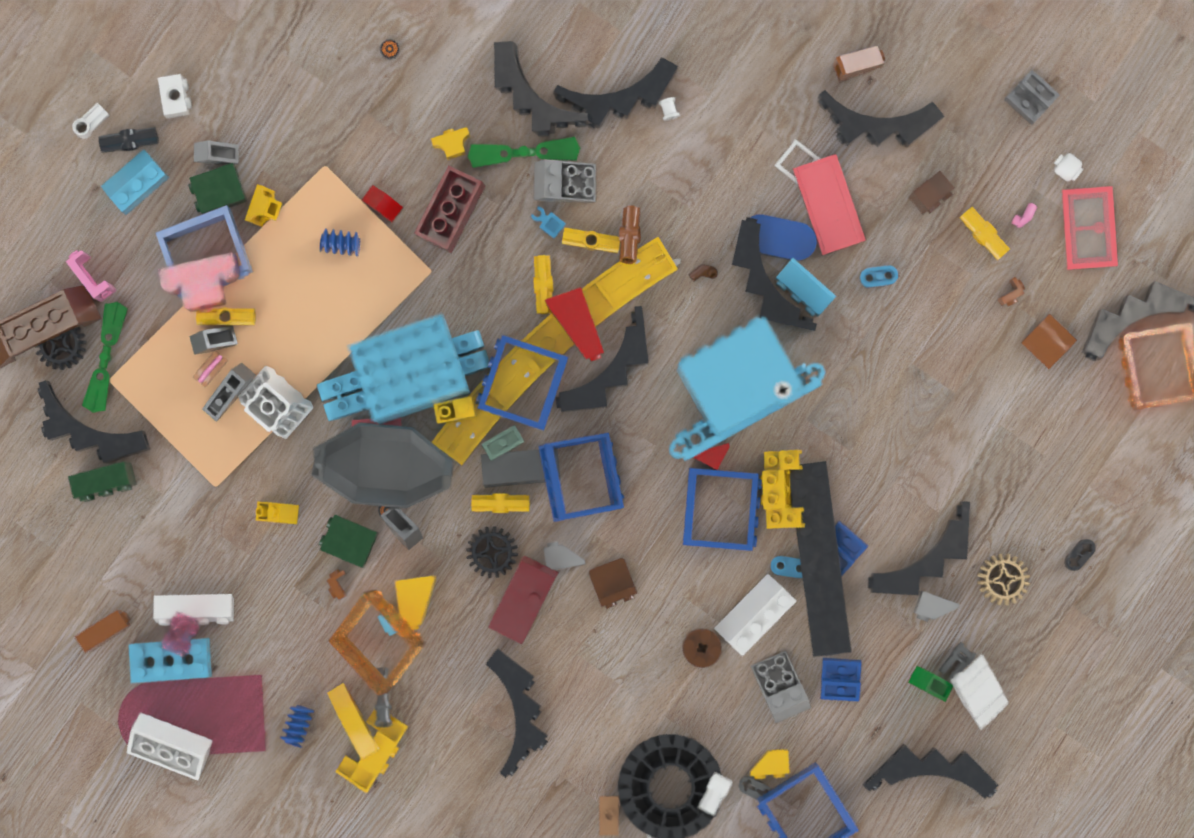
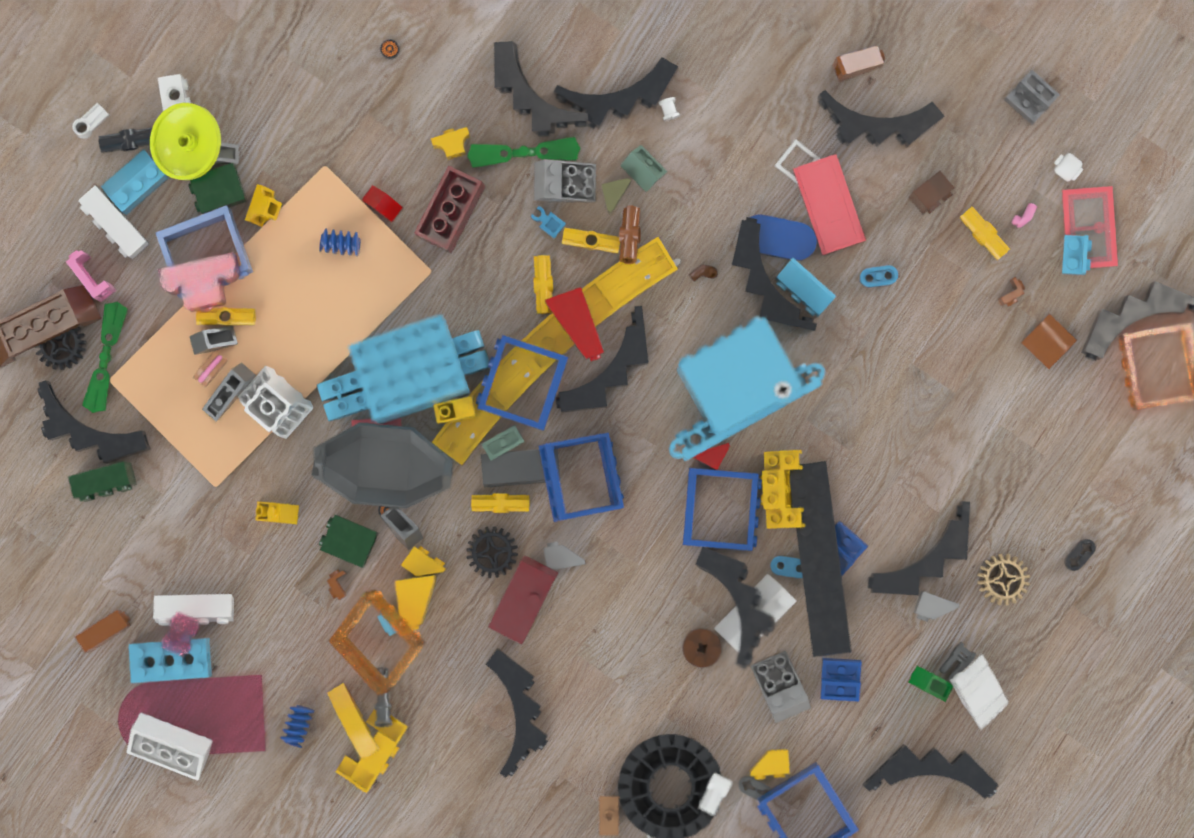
reddish brown bracket [589,558,637,609] -> none
none -> white brick [78,186,149,259]
none -> neon yellow dish [150,103,221,180]
none -> yellow slope [401,546,446,576]
none -> olive slope [602,178,631,215]
none -> sand green panel [620,145,667,192]
none -> black arch [695,547,776,670]
none -> medium azure bracket [1062,235,1092,275]

